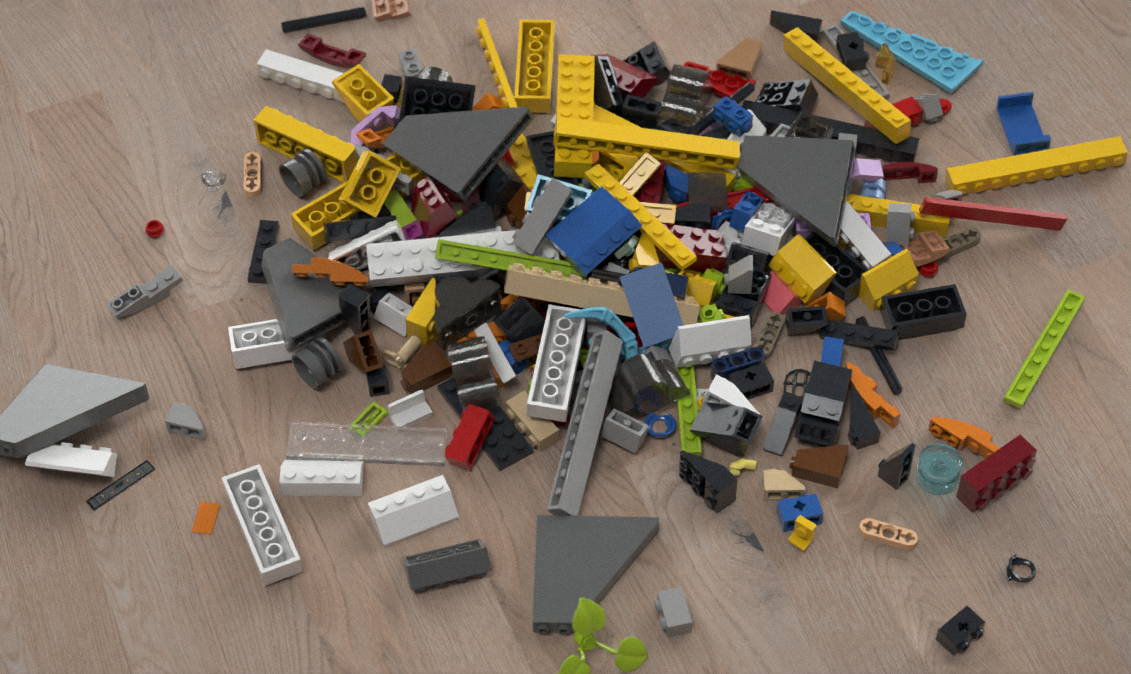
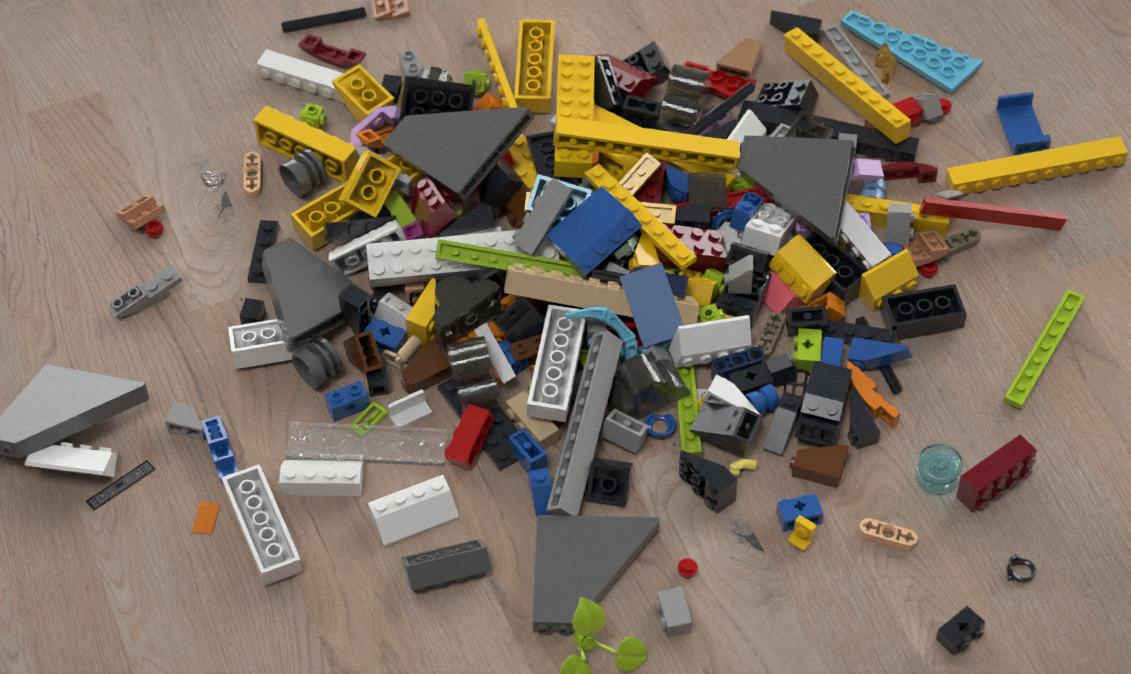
orange slope [292,257,369,286] -> none
blue brick [713,96,753,137] -> none
tan slope [762,469,805,501] -> none
black brick [836,32,869,71] -> none
black slope [878,443,916,490] -> none
orange slope [928,417,1000,458] -> none
none -> nougat slope [116,194,166,229]
none -> blue slope [201,415,239,485]
none -> black brick [239,298,266,325]
none -> lime brick [299,103,327,130]
none -> blue brick [324,381,369,422]
none -> blue brick [364,318,407,359]
none -> lime brick [463,69,490,95]
none -> blue slope [508,428,547,473]
none -> blue slope [528,468,552,517]
none -> black slope [586,457,633,507]
none -> red plate [677,558,698,578]
none -> blue wheel [745,384,780,415]
none -> black brick [764,353,797,387]
none -> lime brick [793,328,822,372]
none -> blue slope [847,337,913,370]

